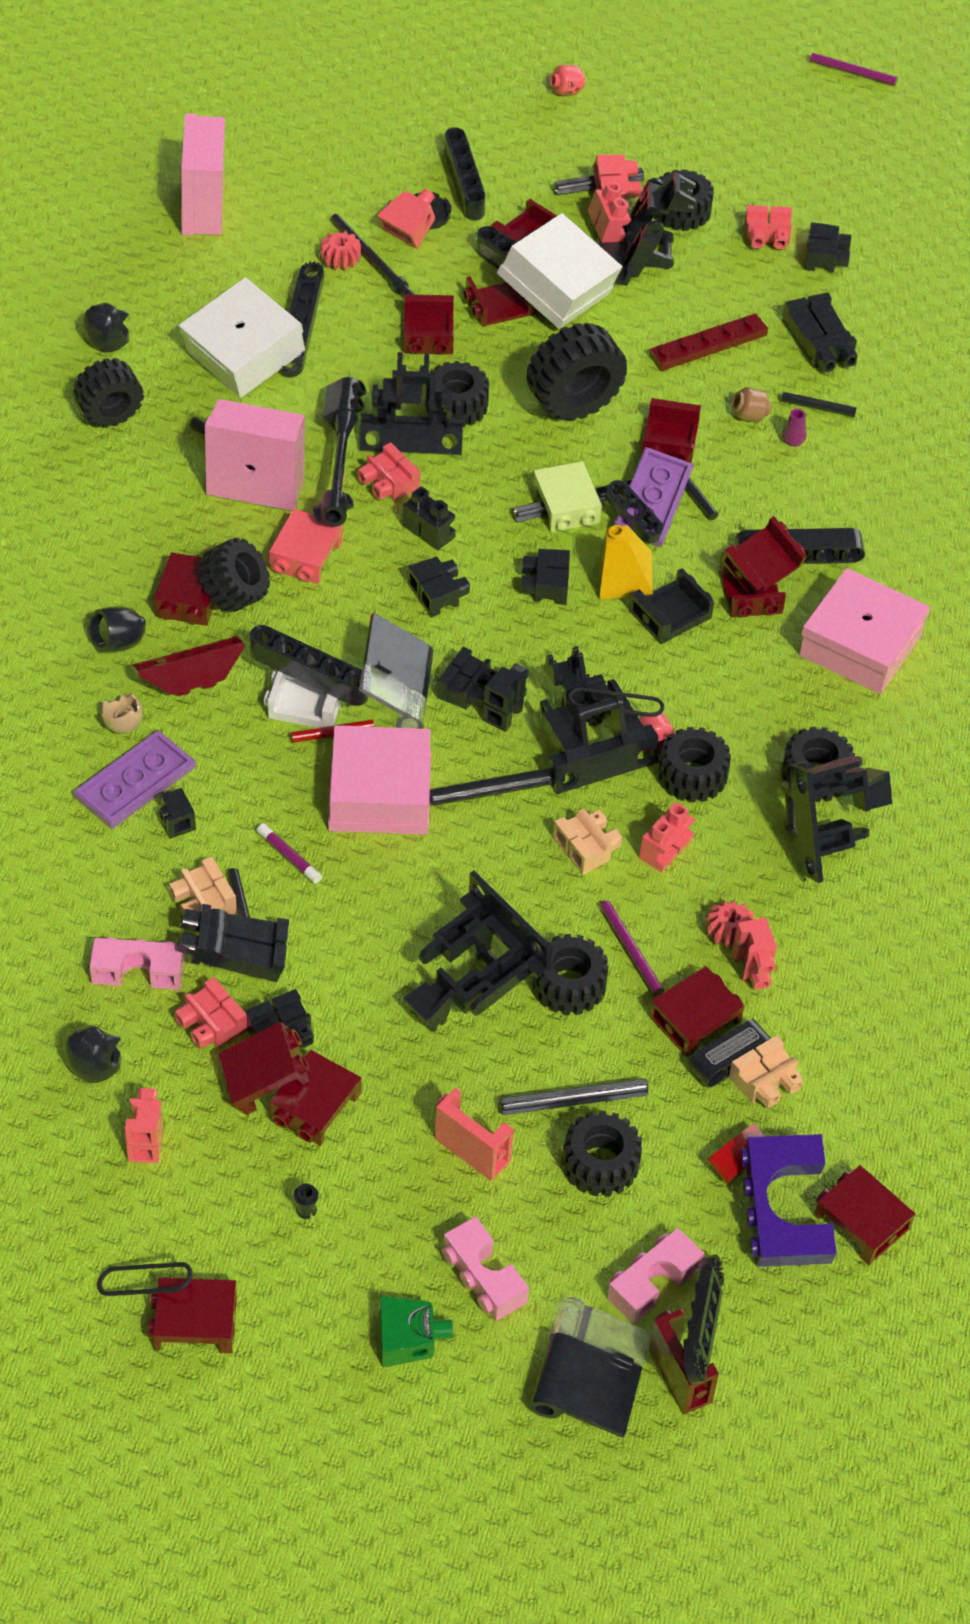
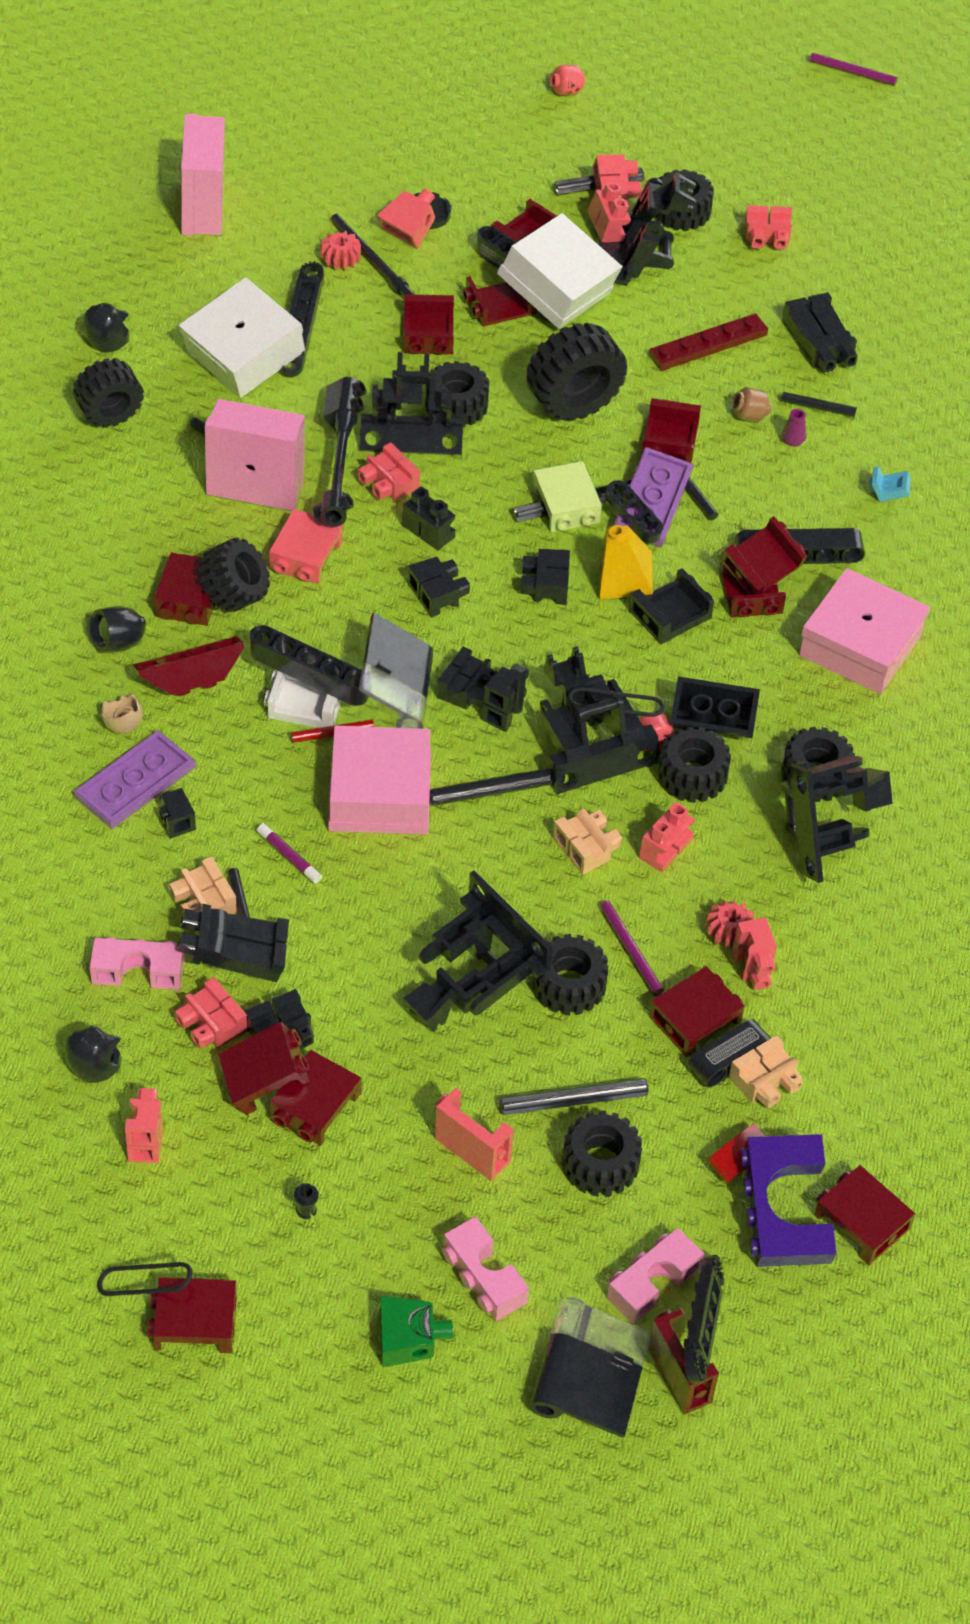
black beam [444,127,486,221] -> none
black hips [805,222,851,273] -> none
none -> black slope [670,676,760,739]
none -> medium azure bracket [869,466,911,502]

